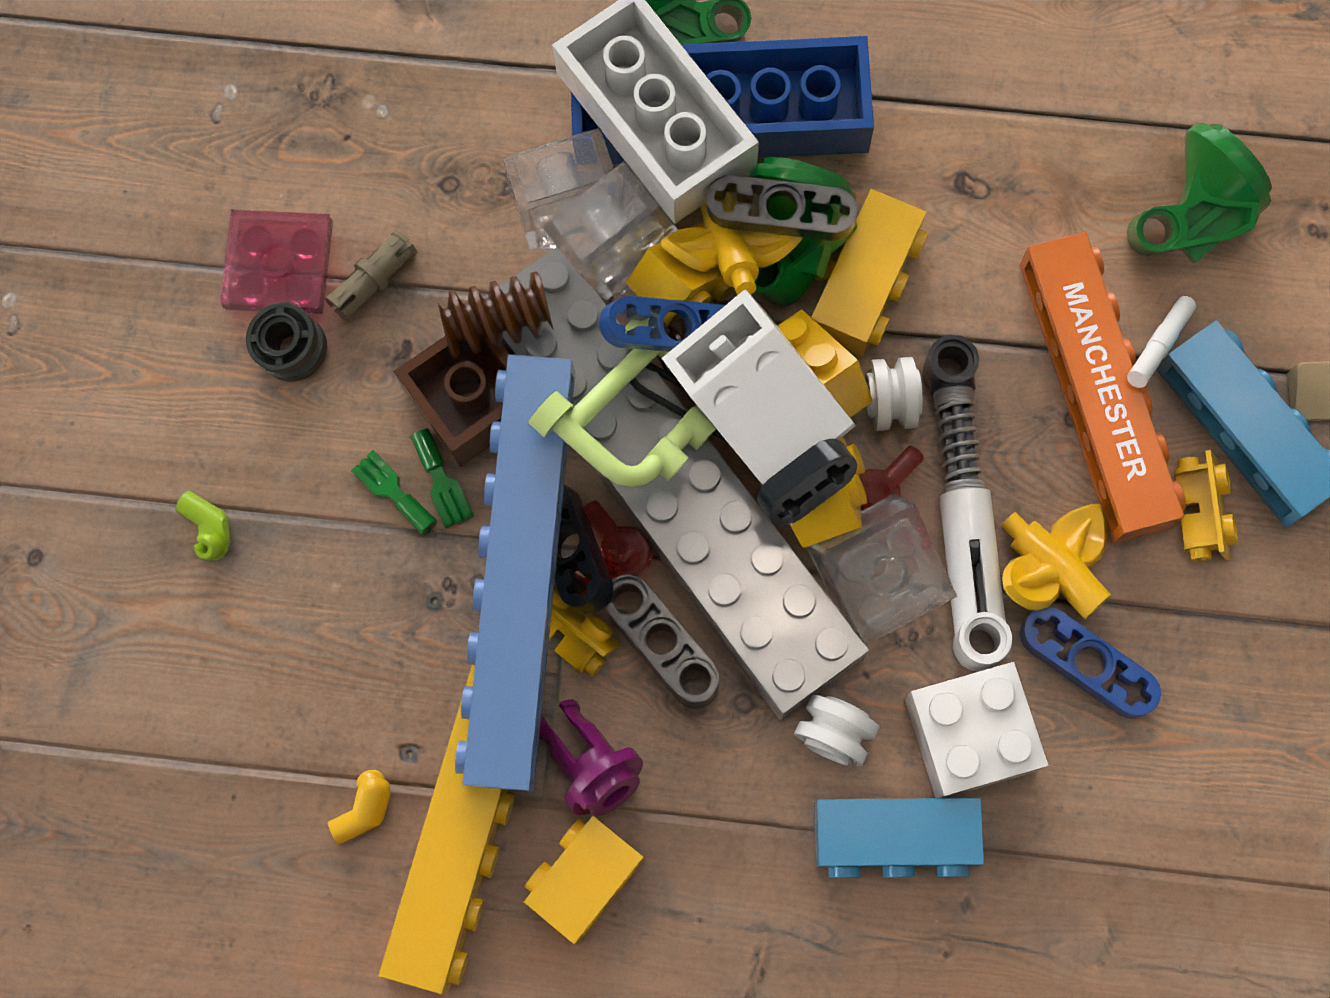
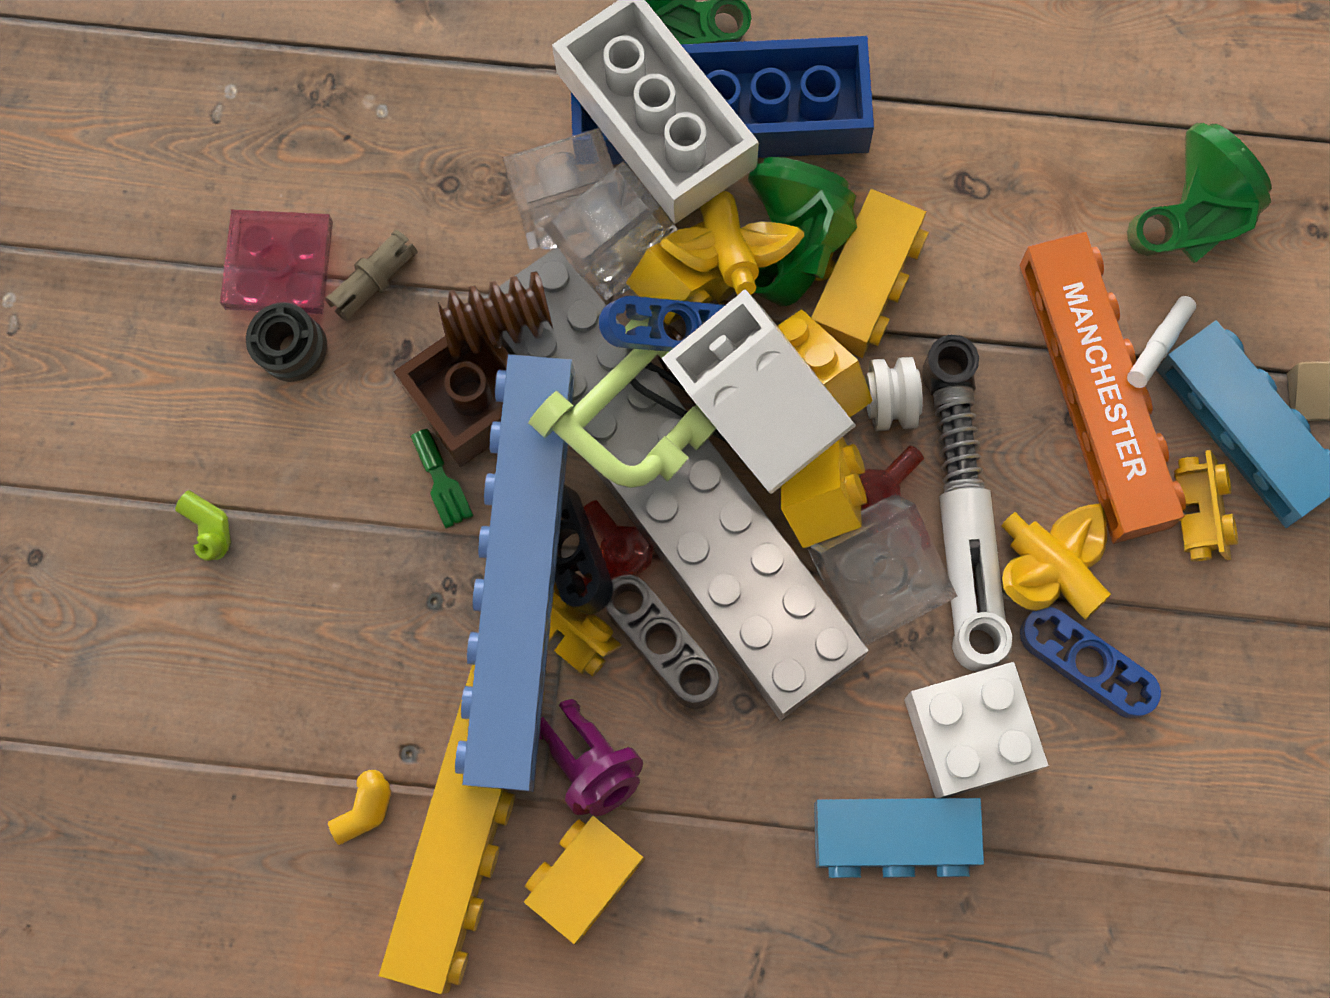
green piece [351,450,437,535] -> none
black beam [706,175,858,241] -> none
black beam [757,438,857,526] -> none
white wheel [794,695,880,767] -> none

